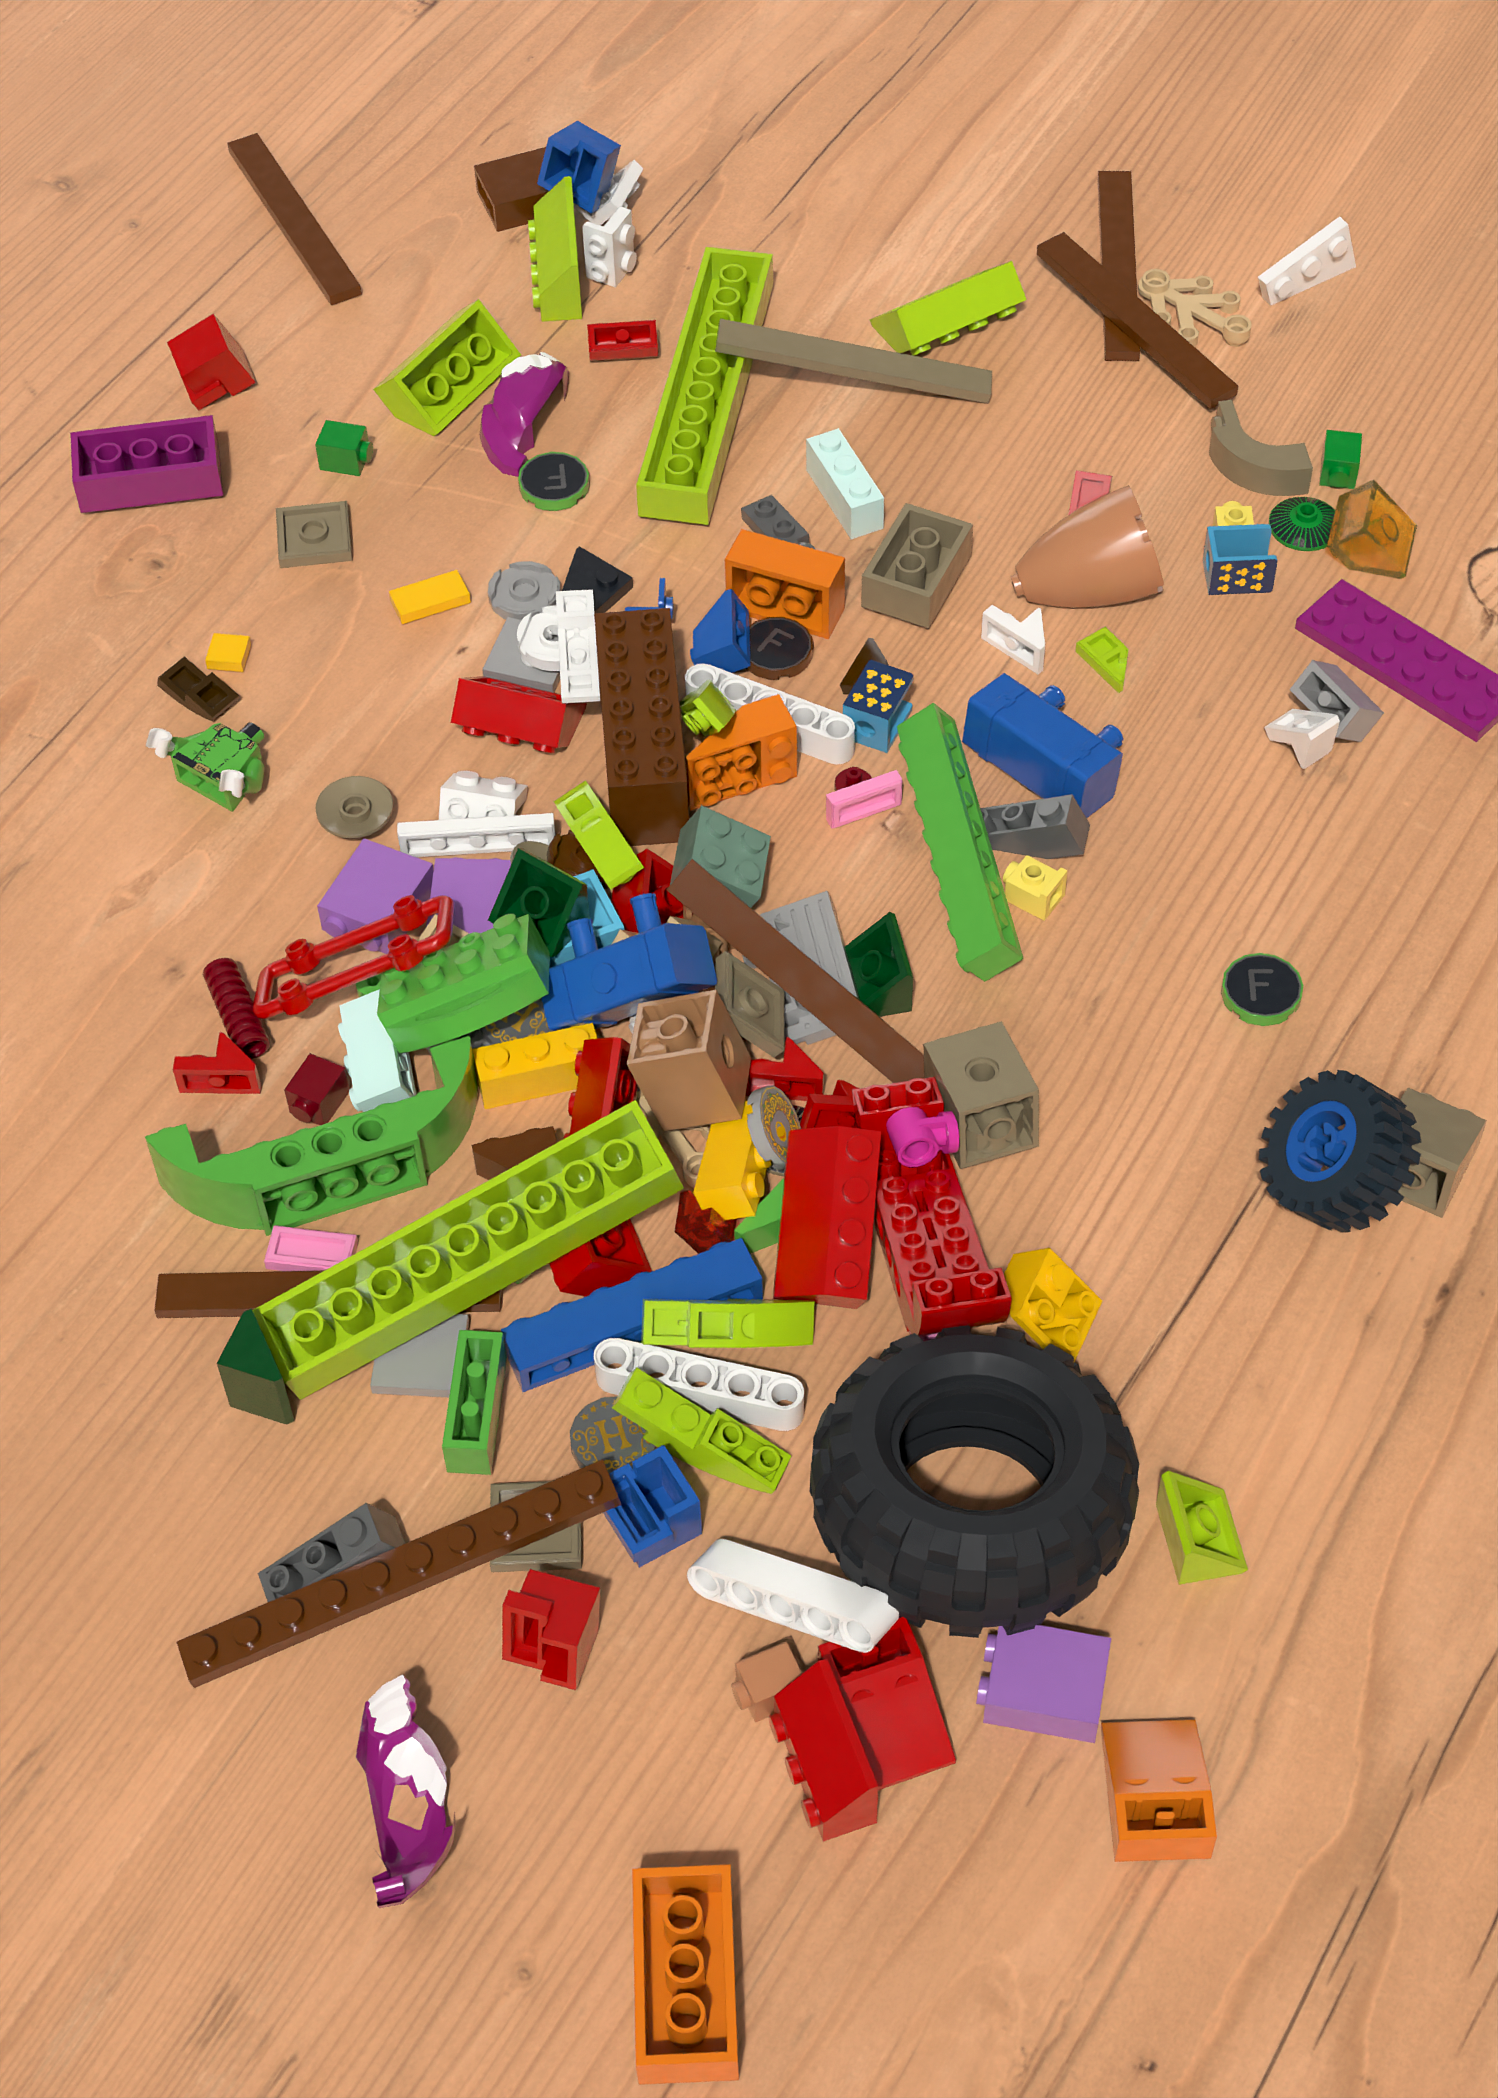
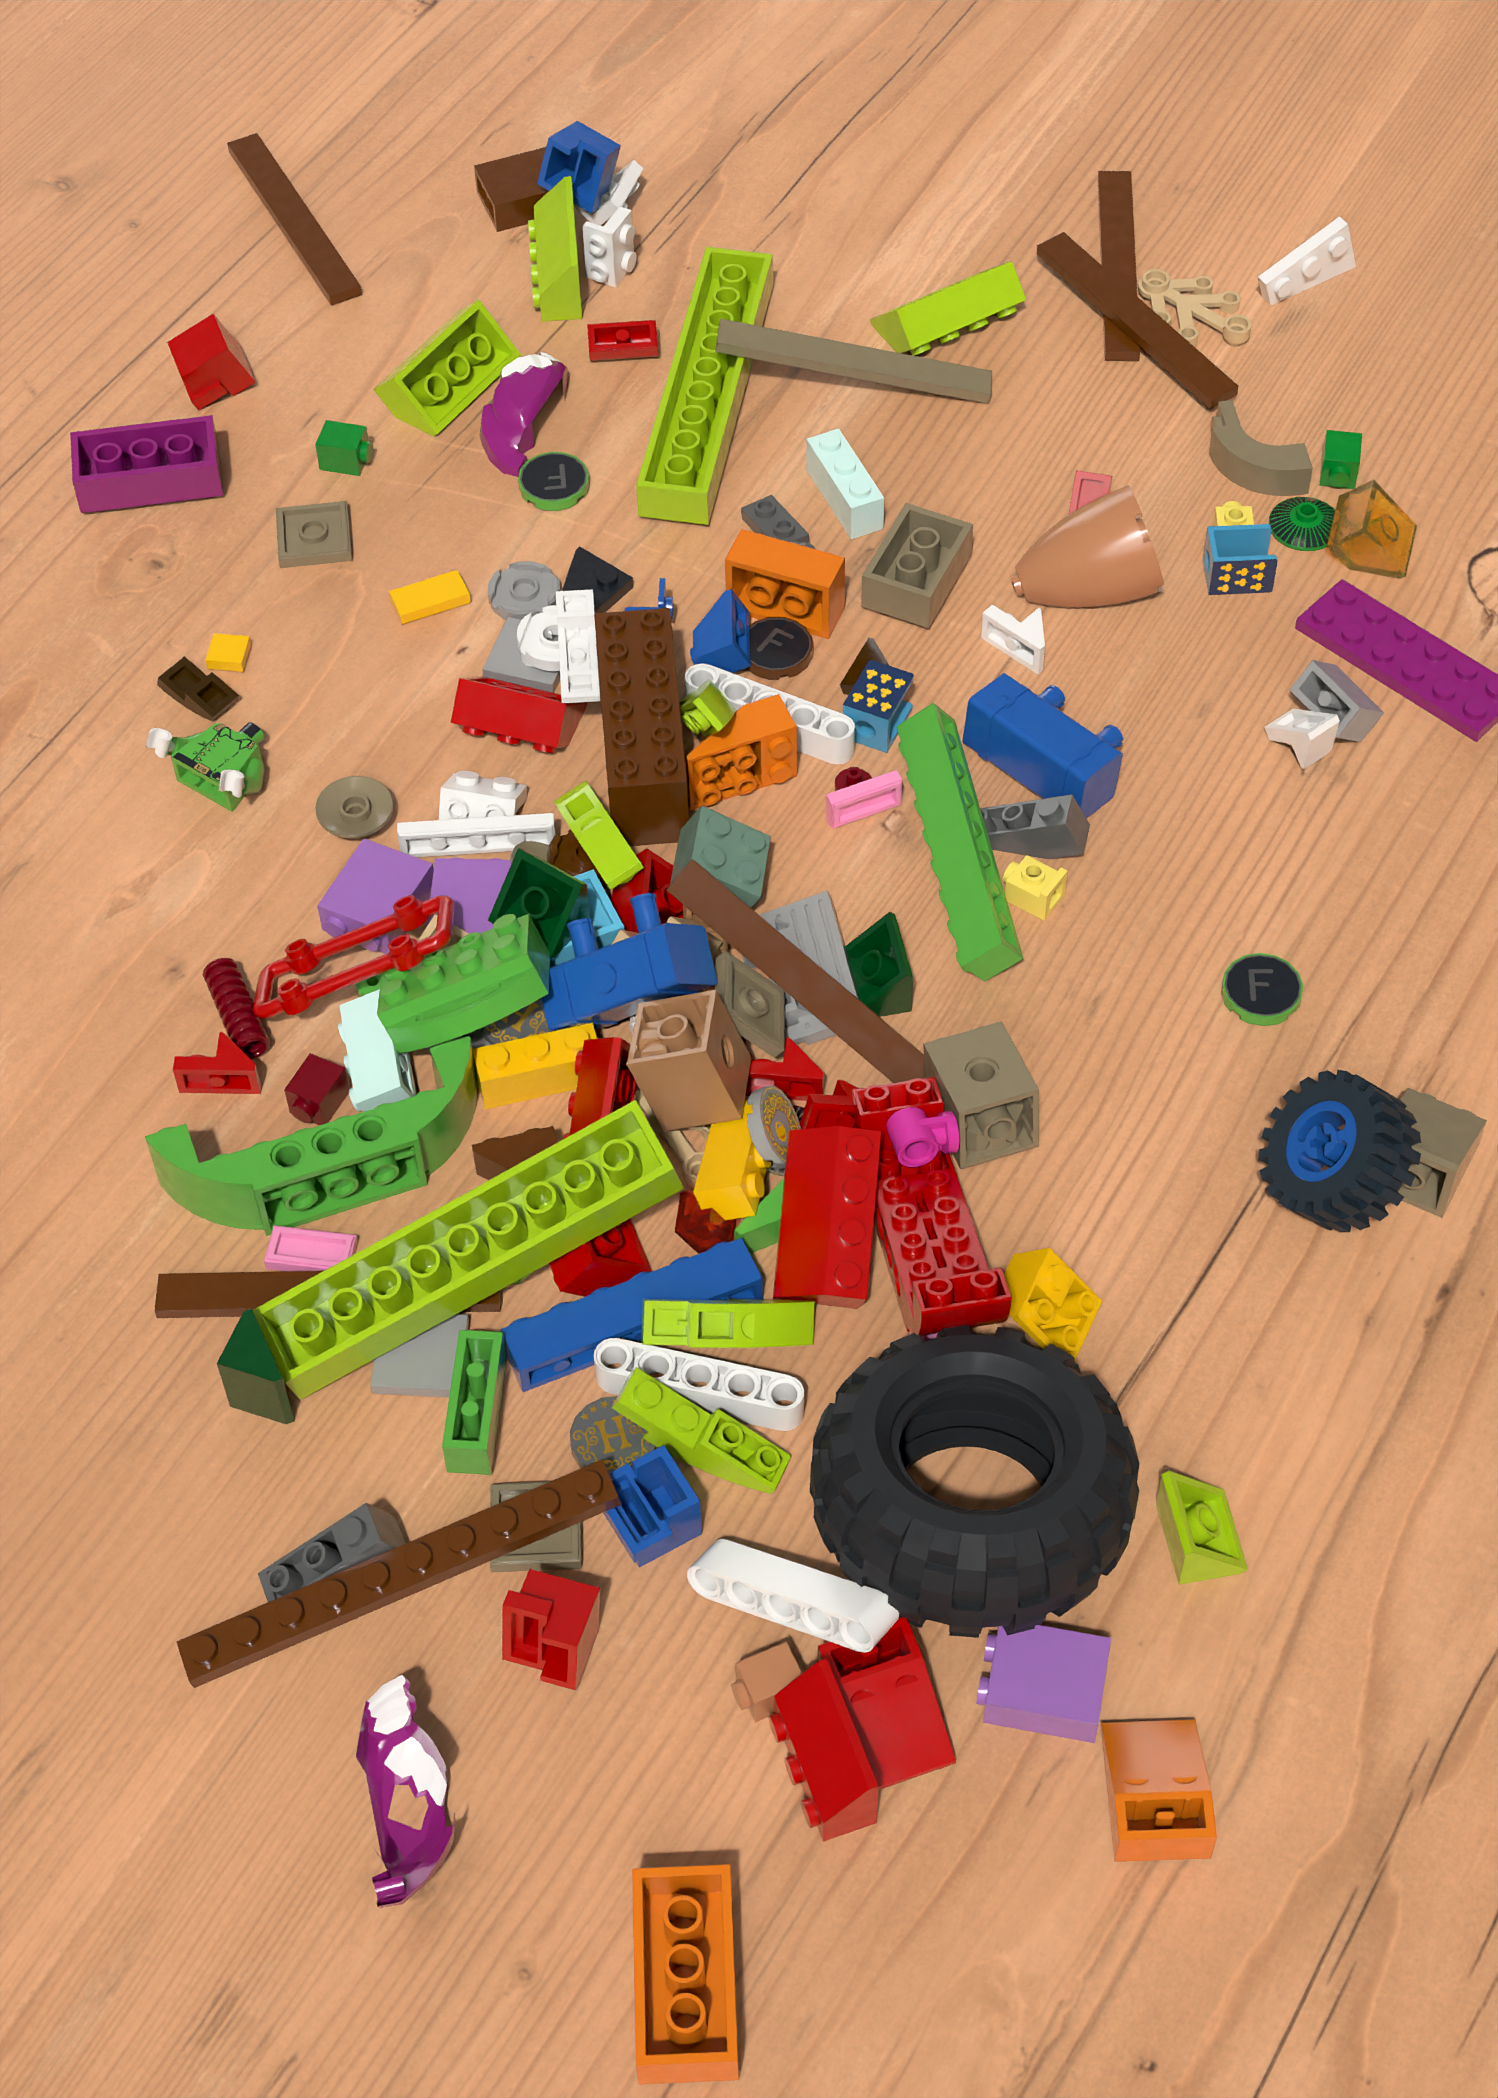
lime tile [1075,627,1129,693] -> none

